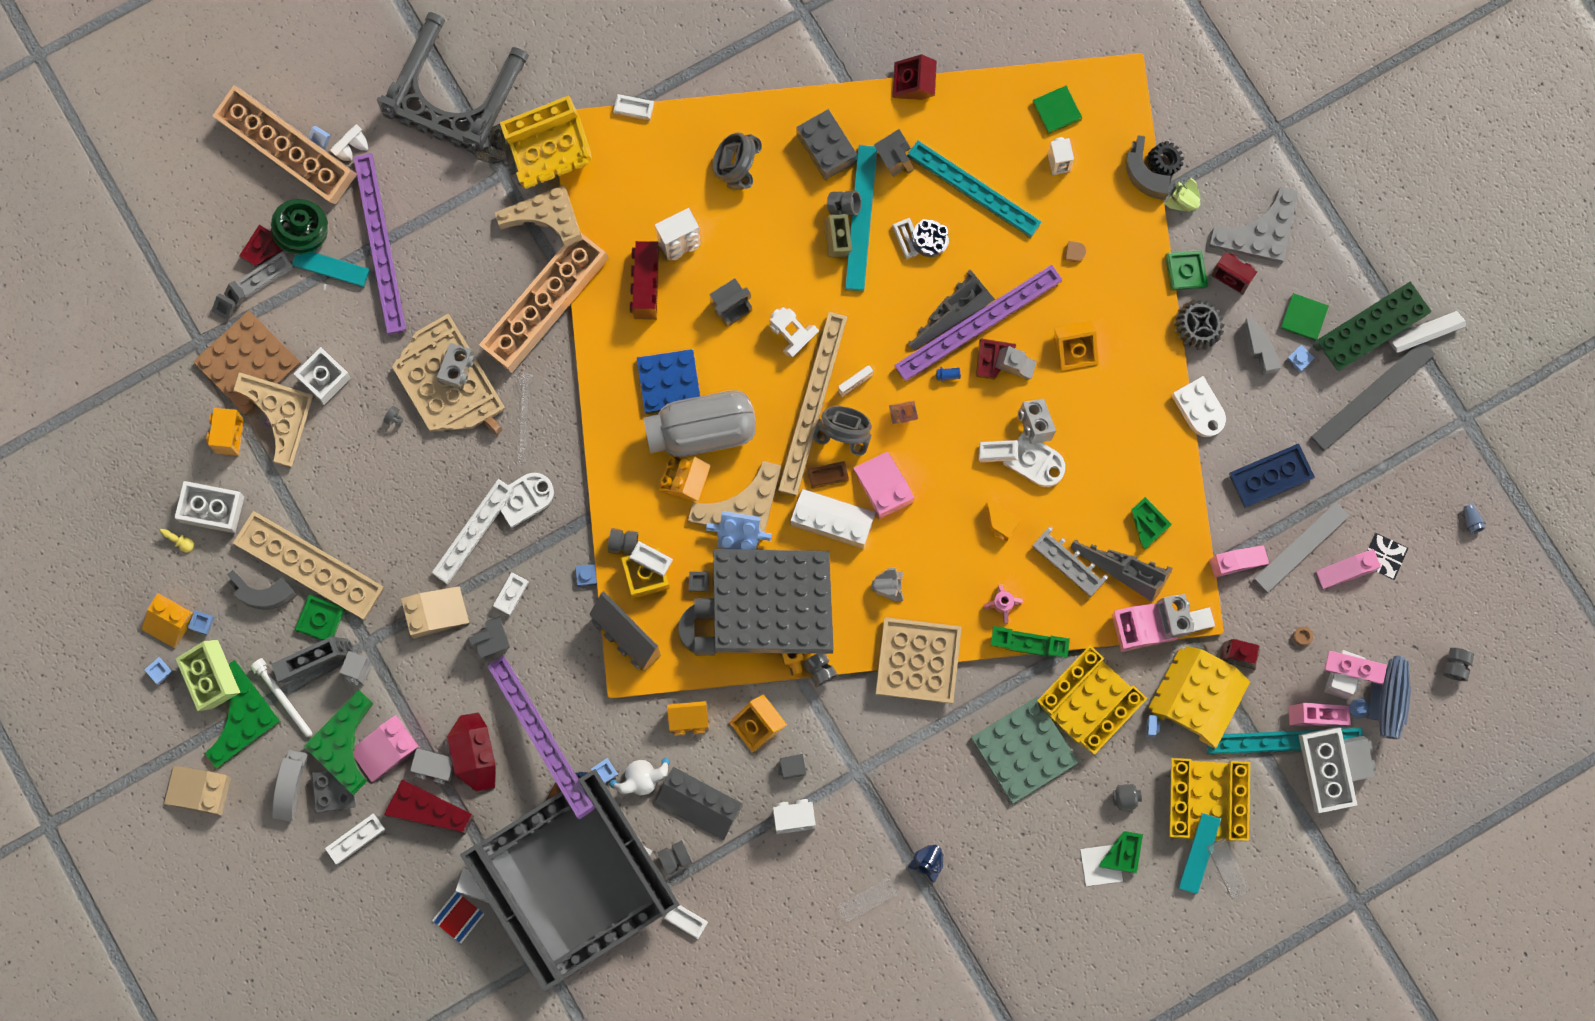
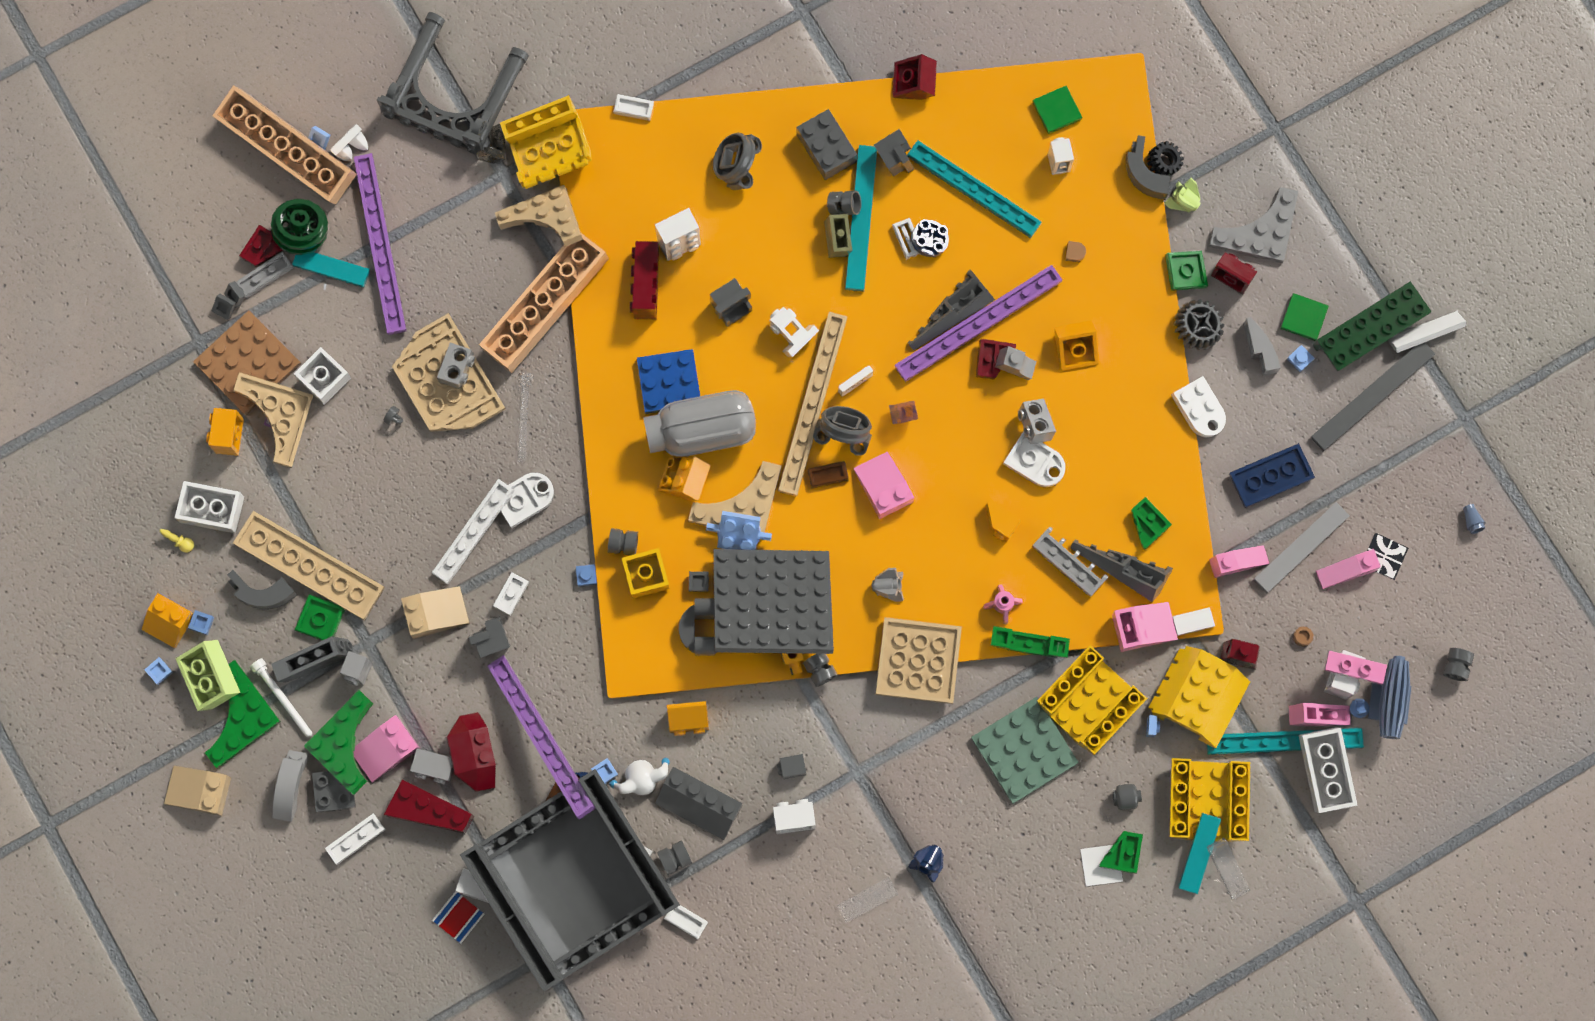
medium nougat tile [484,417,502,435] -> none
dark grey slope [589,591,661,672] -> none
white tile [629,541,673,577] -> none
light orange slope [729,694,787,753] -> none
white slope [791,489,876,549] -> none
blue pin [936,367,961,382] -> none
white tile [979,440,1019,462] -> none
light grey brick [1157,594,1194,639] -> none
light grey brick [1343,736,1376,781] -> none

